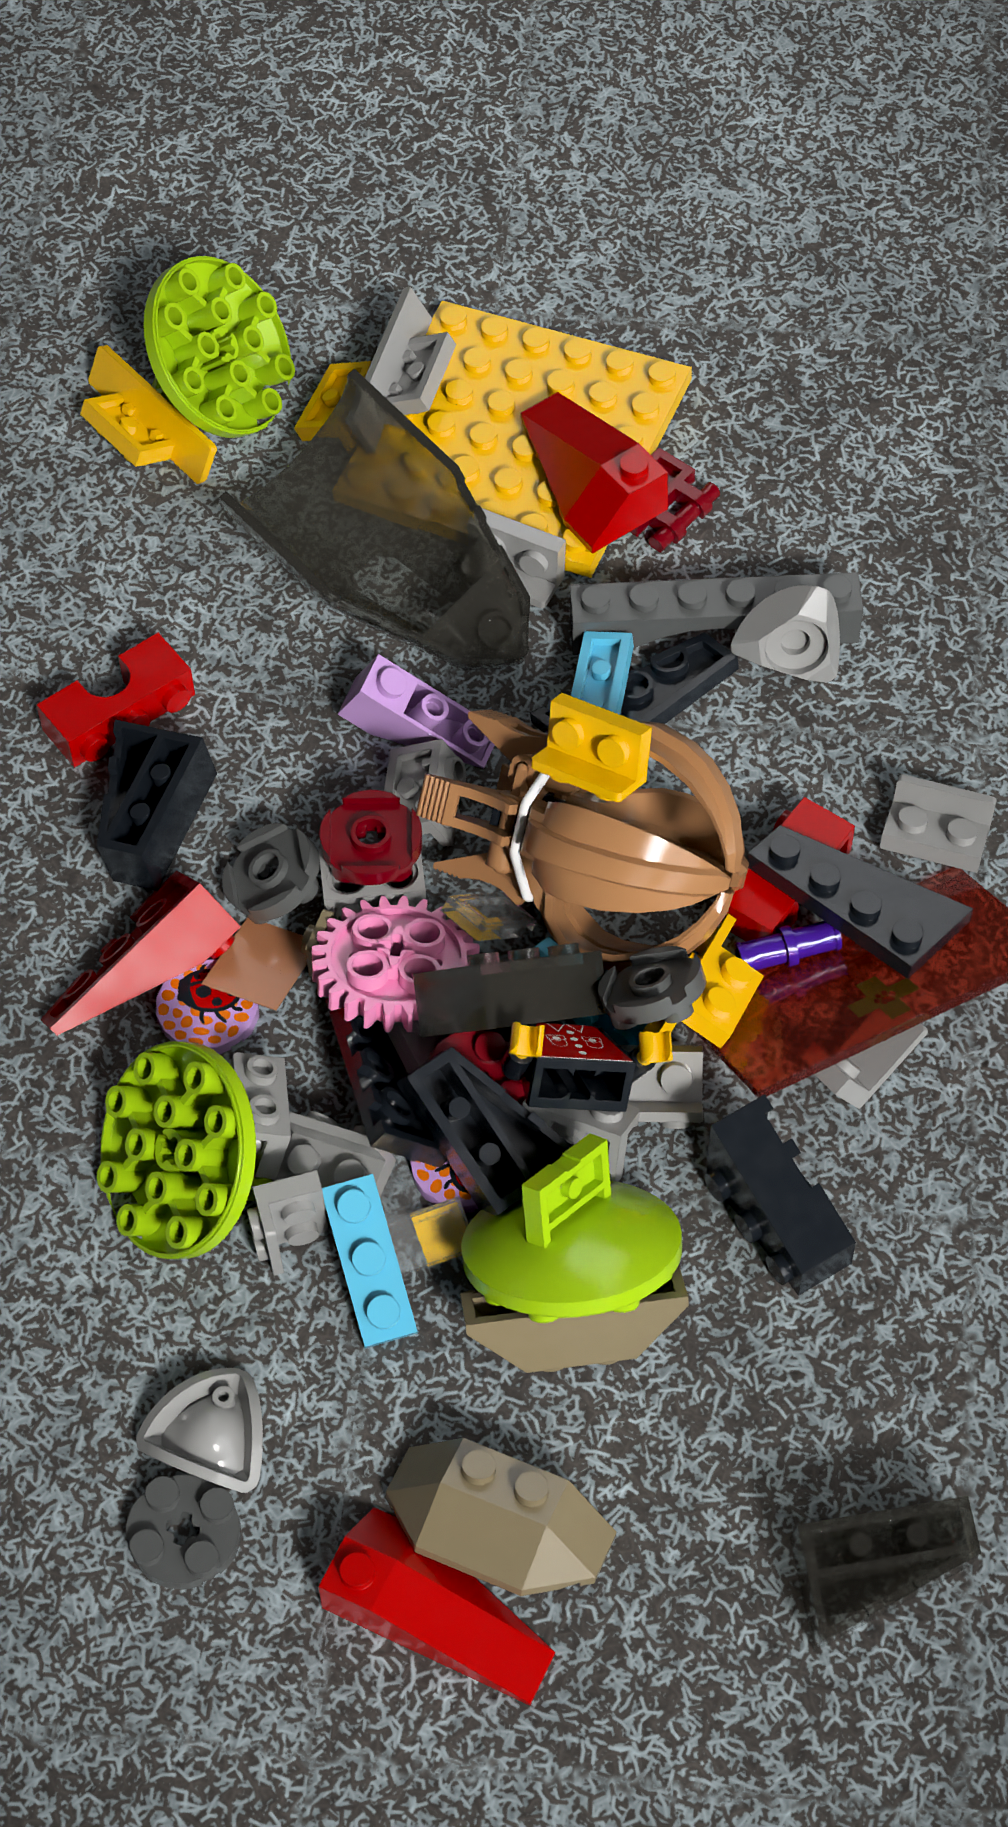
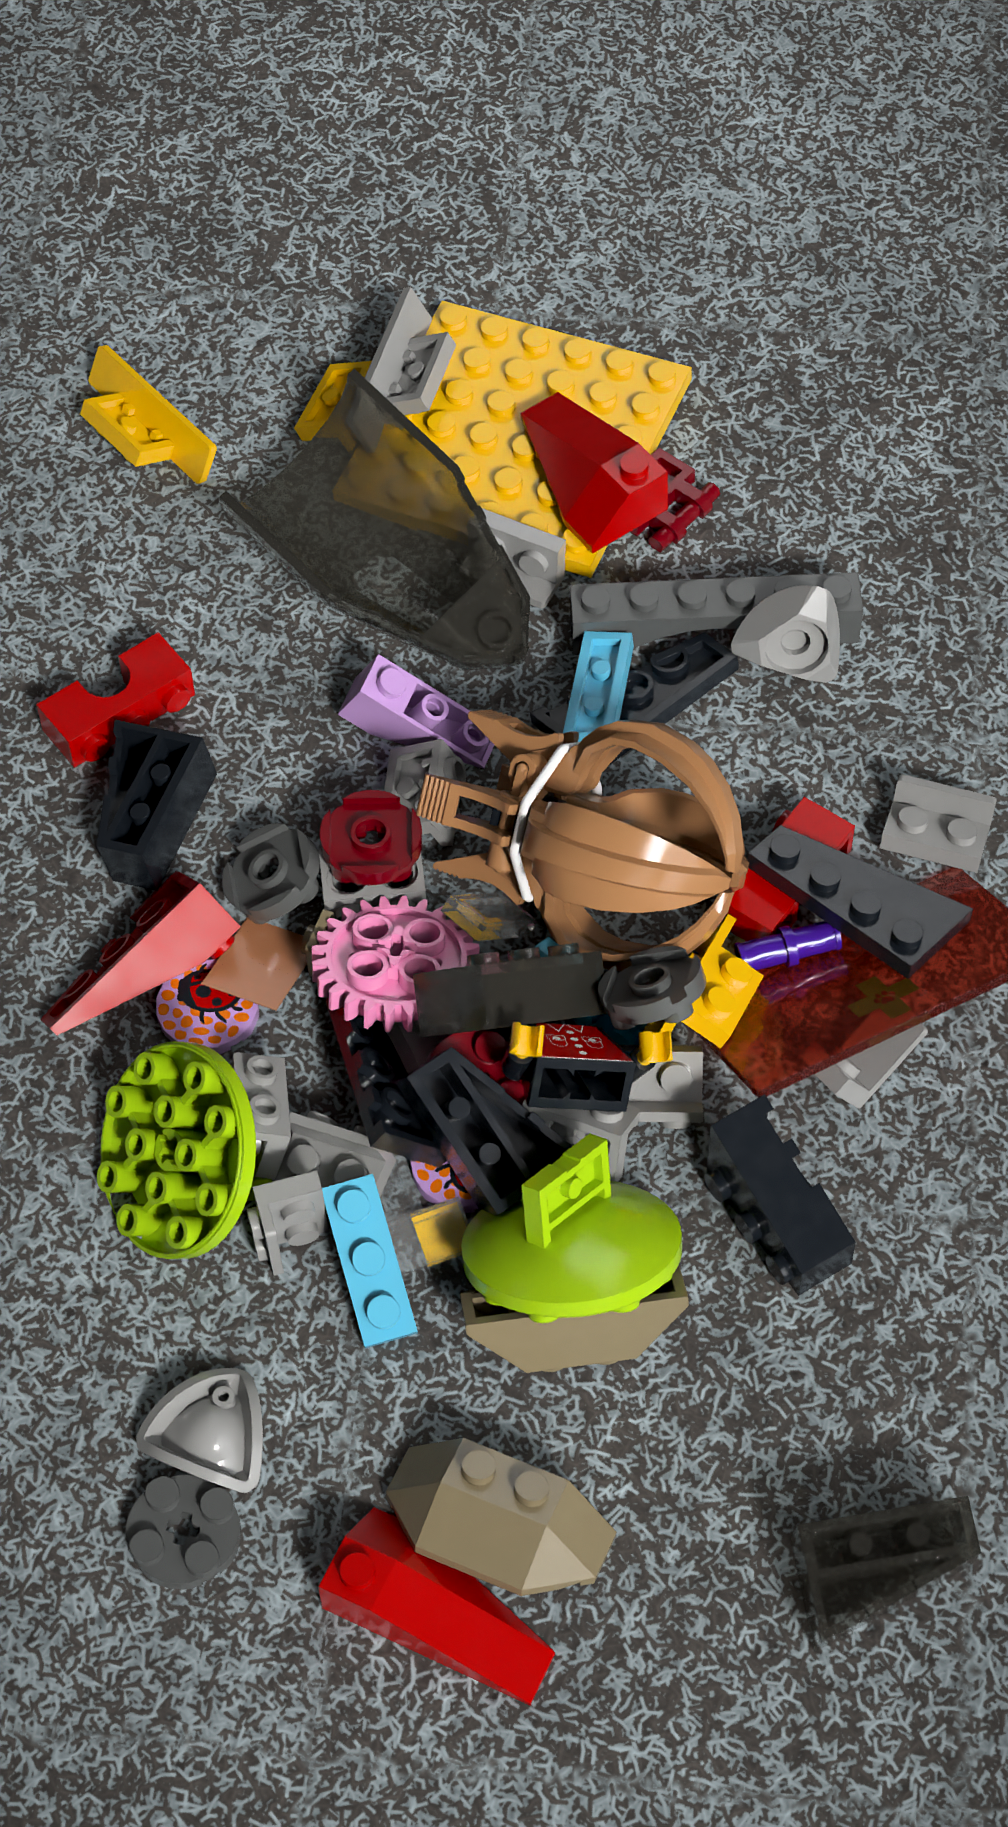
lime bracket [143,256,295,438] -> none
yellow bracket [531,693,652,802] -> none

